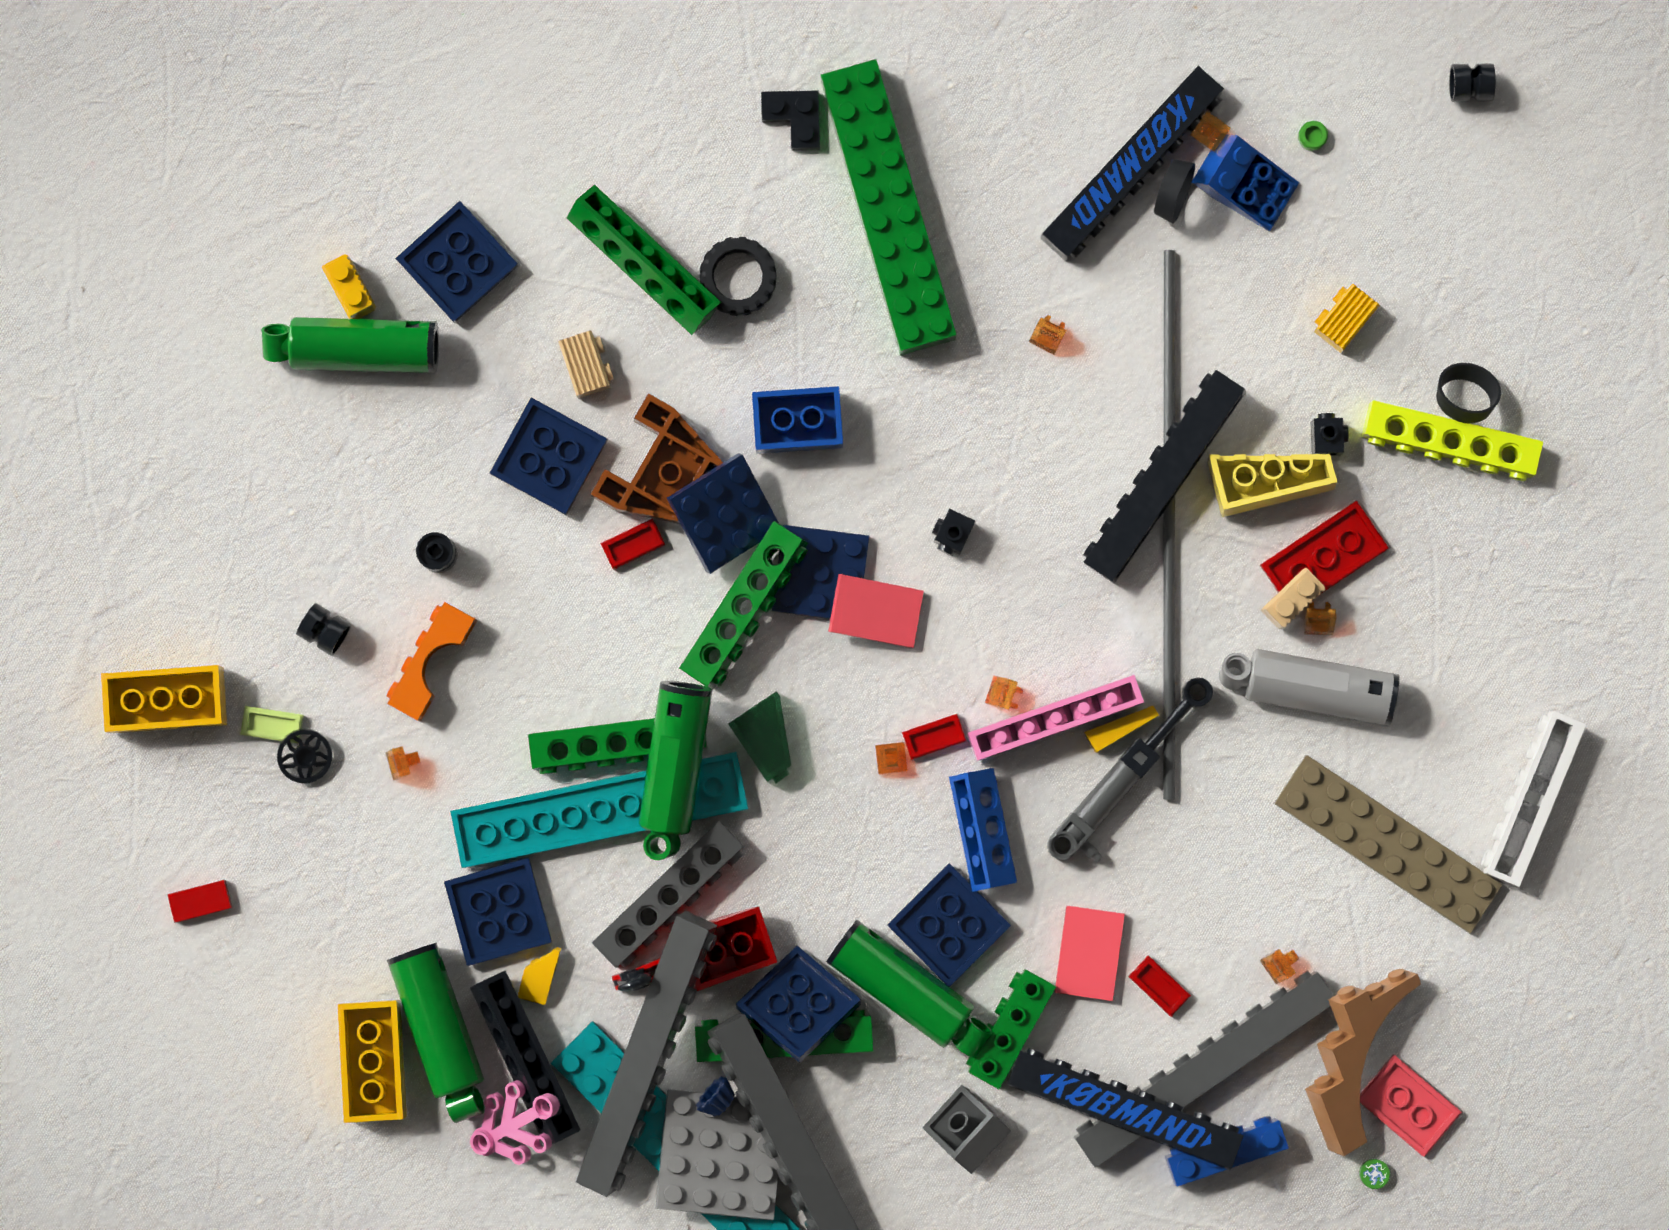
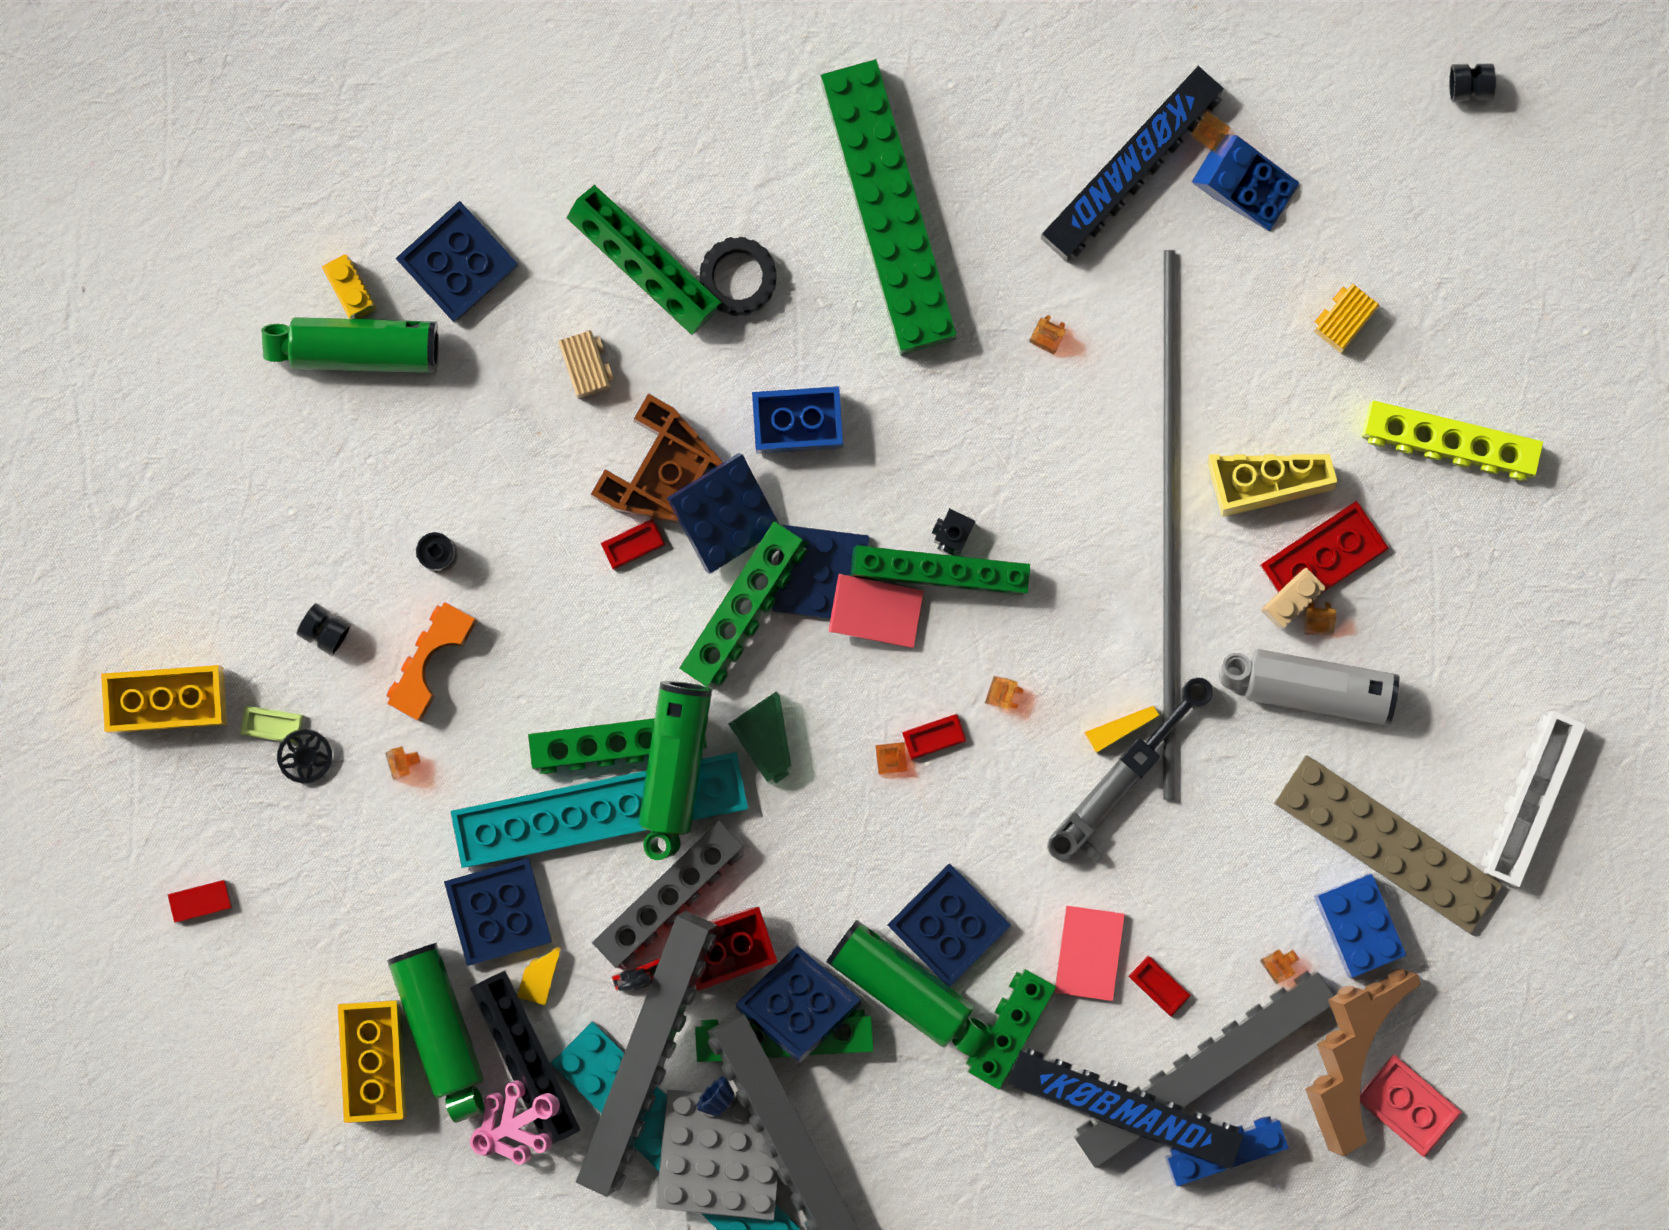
dark blue plate [489,397,608,515] -> none
black plate [761,90,820,150] -> none
dark grey slope [922,1085,1011,1174] -> none
blue brick [949,768,1017,892] -> none
bright pink brick [967,675,1144,761] -> none
black brick [1083,370,1246,584] -> none
black tyre [1154,159,1195,223] -> none
bright green tile [1298,121,1328,151] -> none
black brick [1310,413,1349,456] -> none
bright green tile [1359,1159,1390,1189] -> none
black tyre [1436,363,1501,423] -> none
none -> green brick [850,545,1030,595]
none -> blue brick [1314,873,1406,978]

